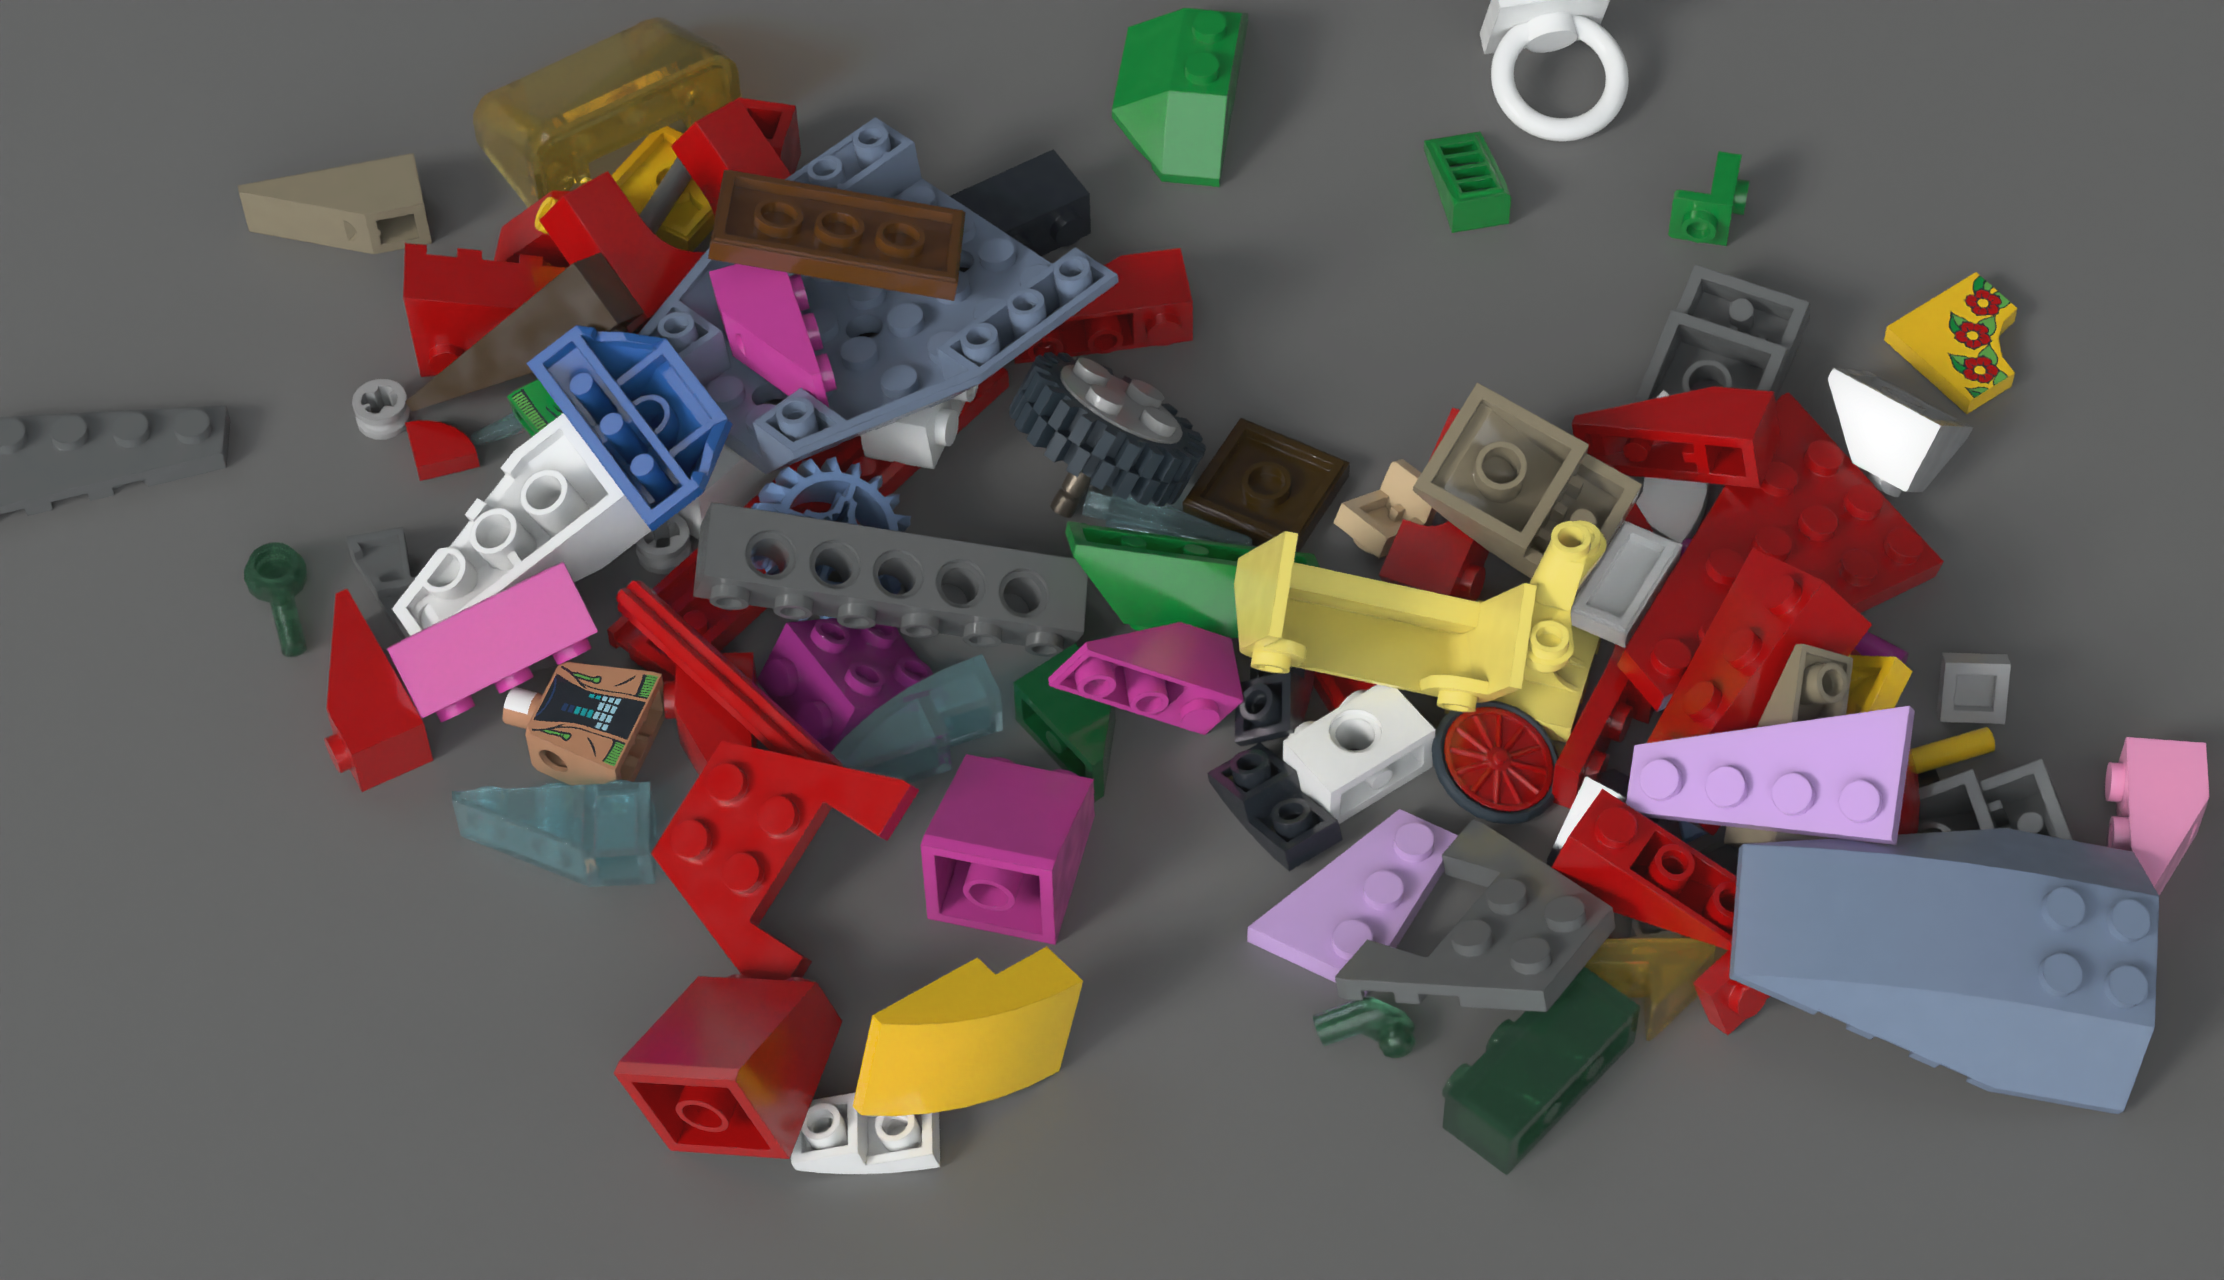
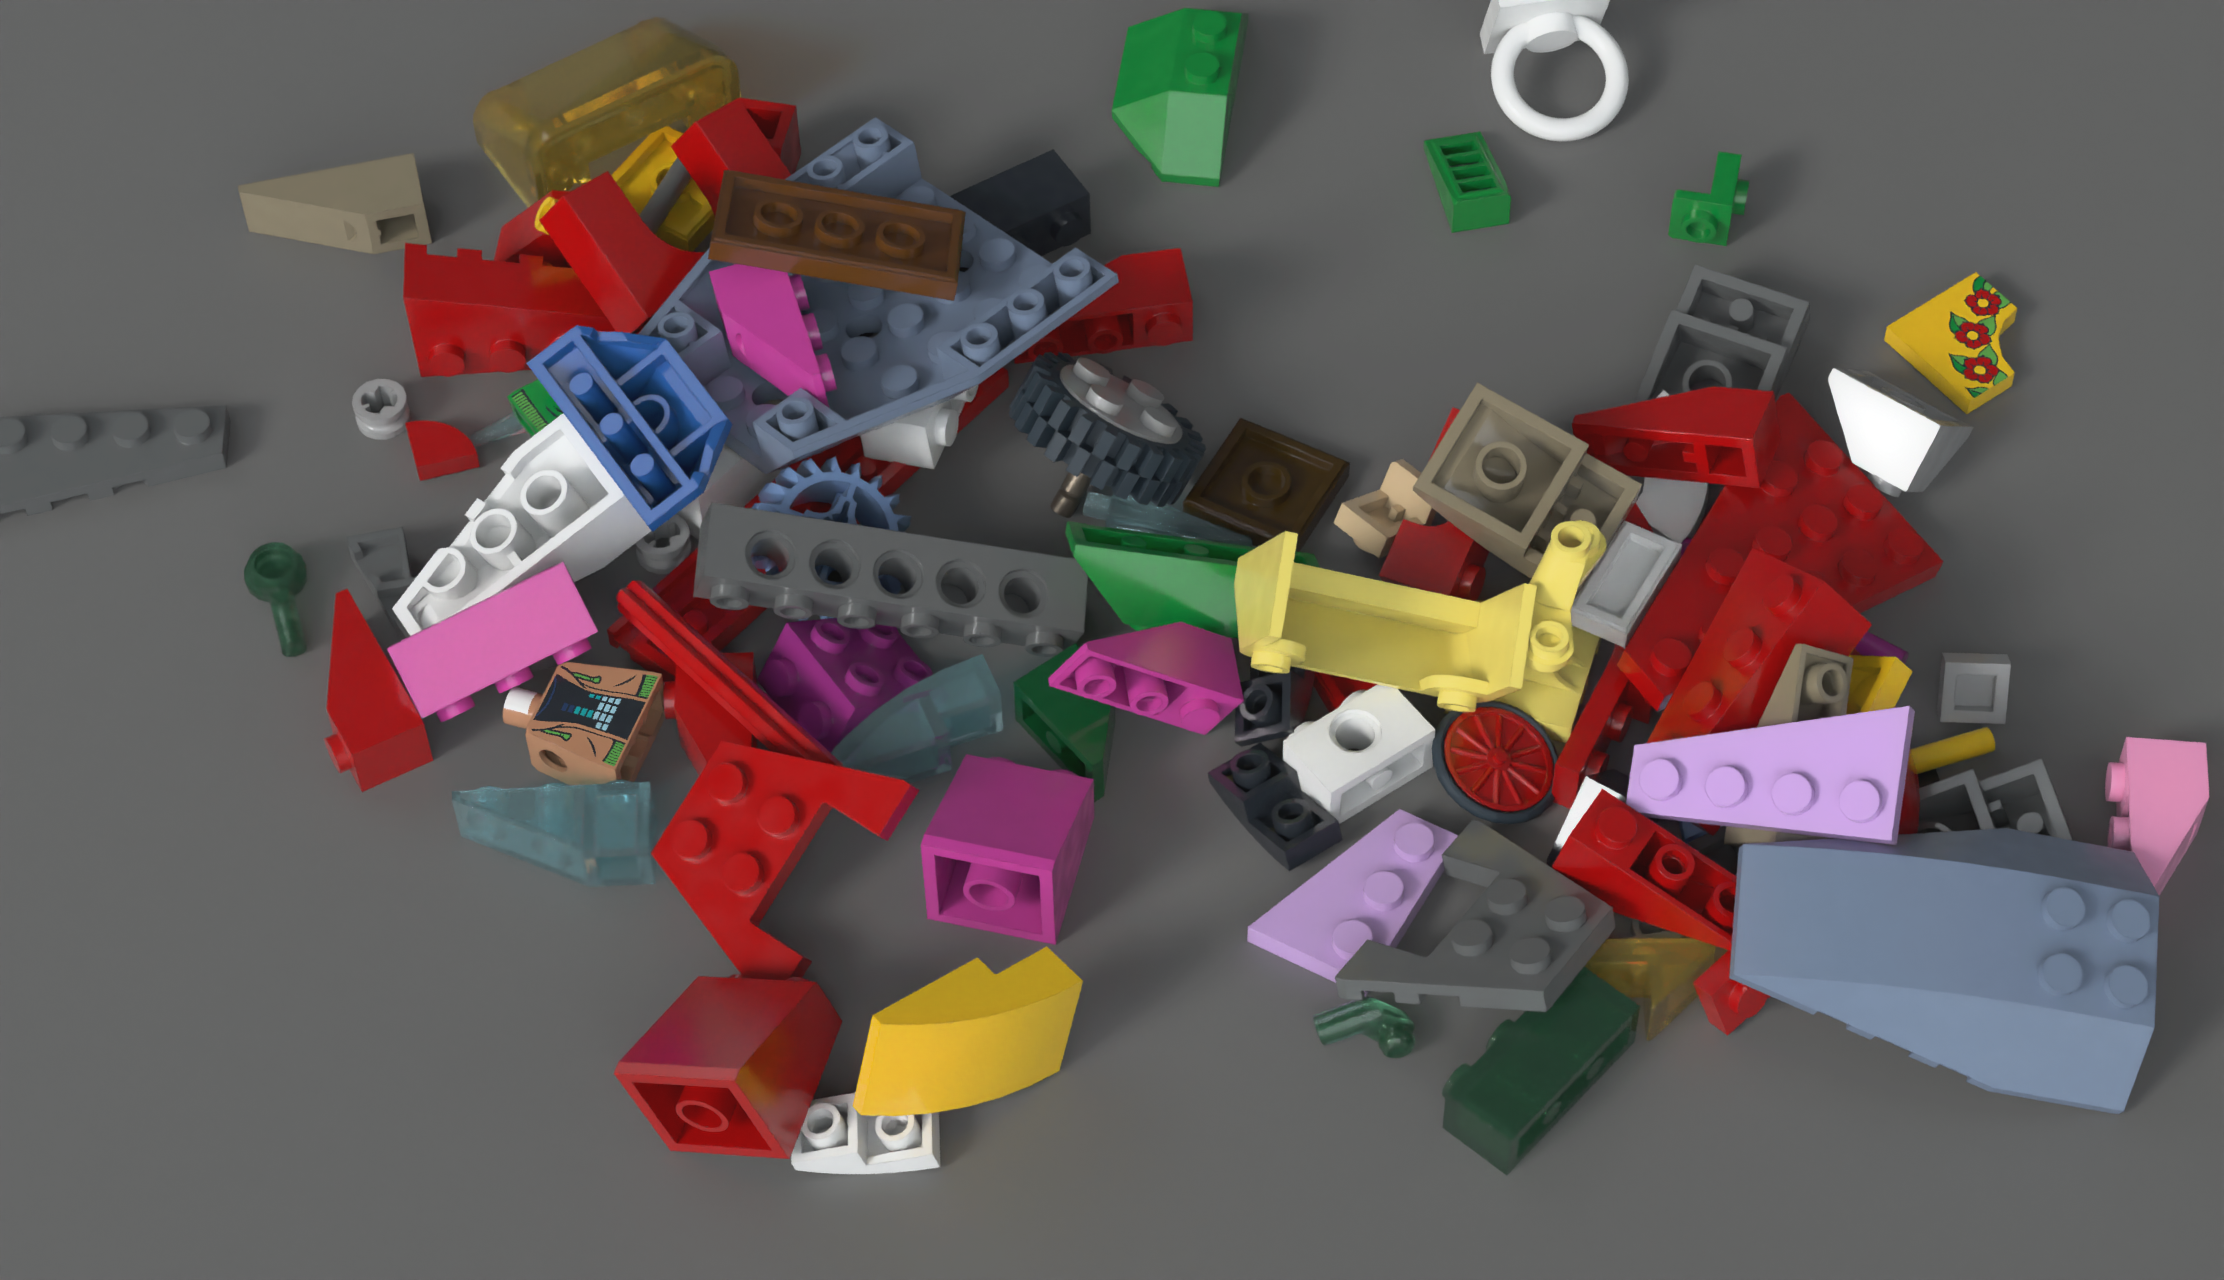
dark brown slope [405,252,644,411] -> none

